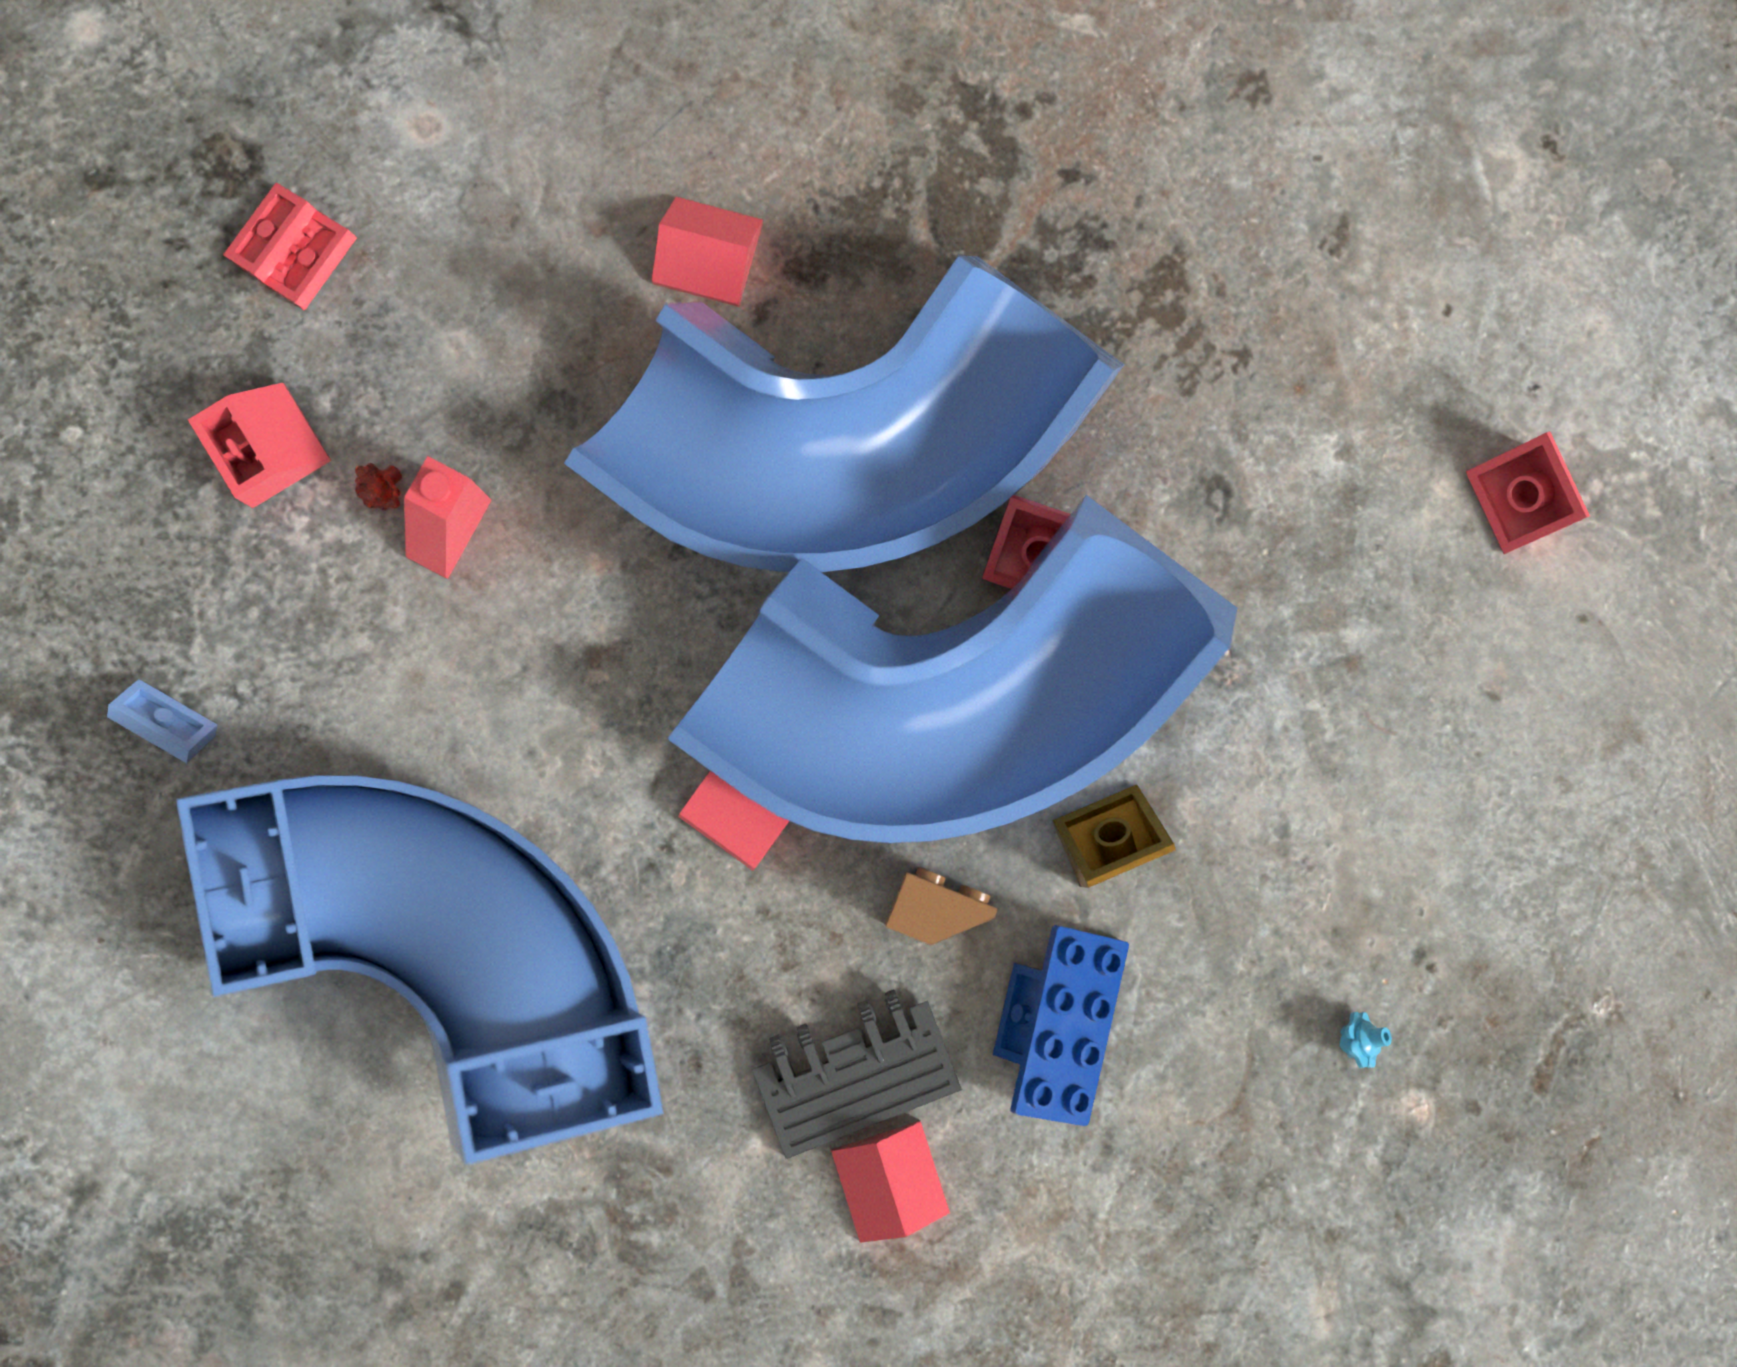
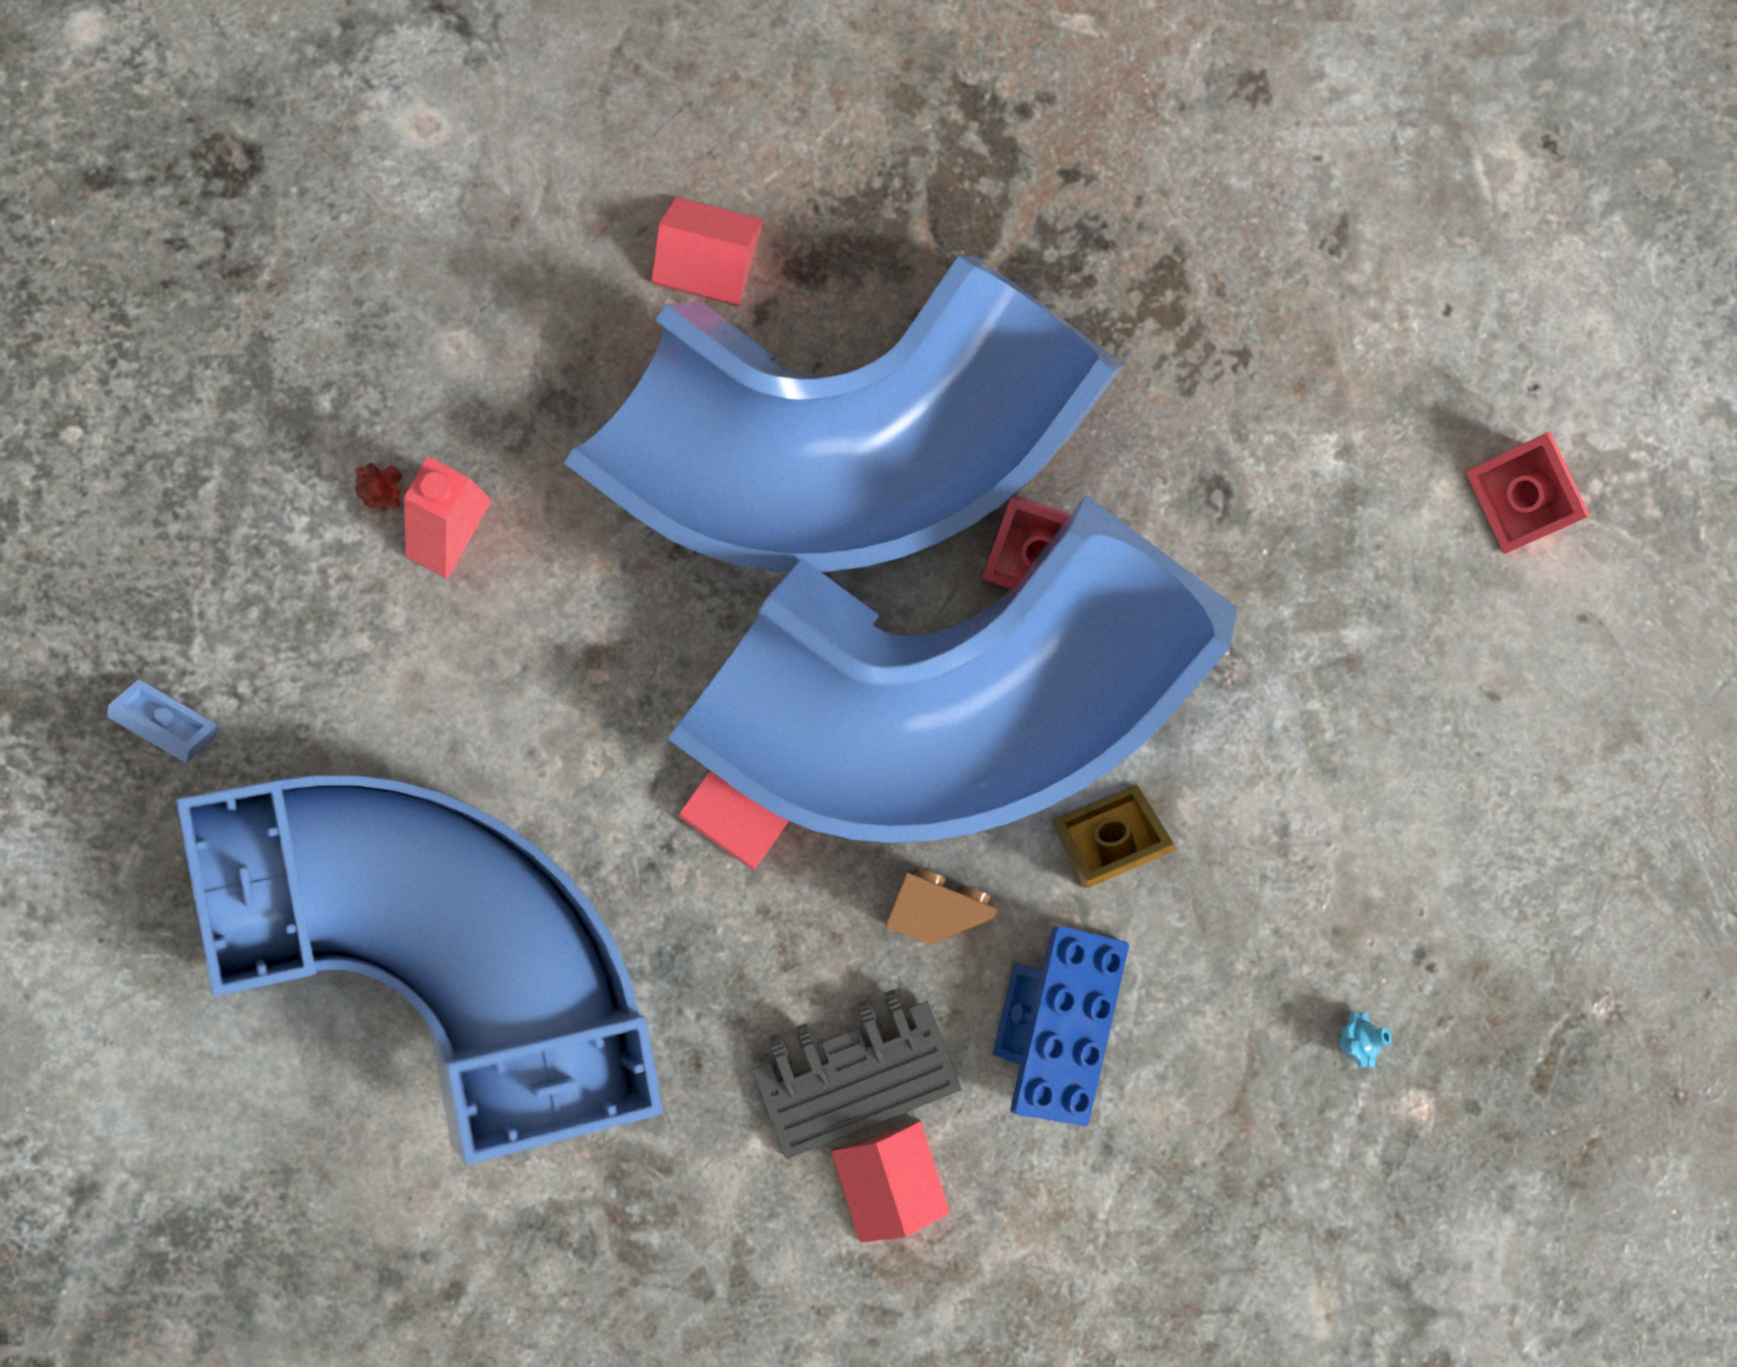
coral slope [187,383,332,508] -> none
coral slope [223,183,357,311] -> none

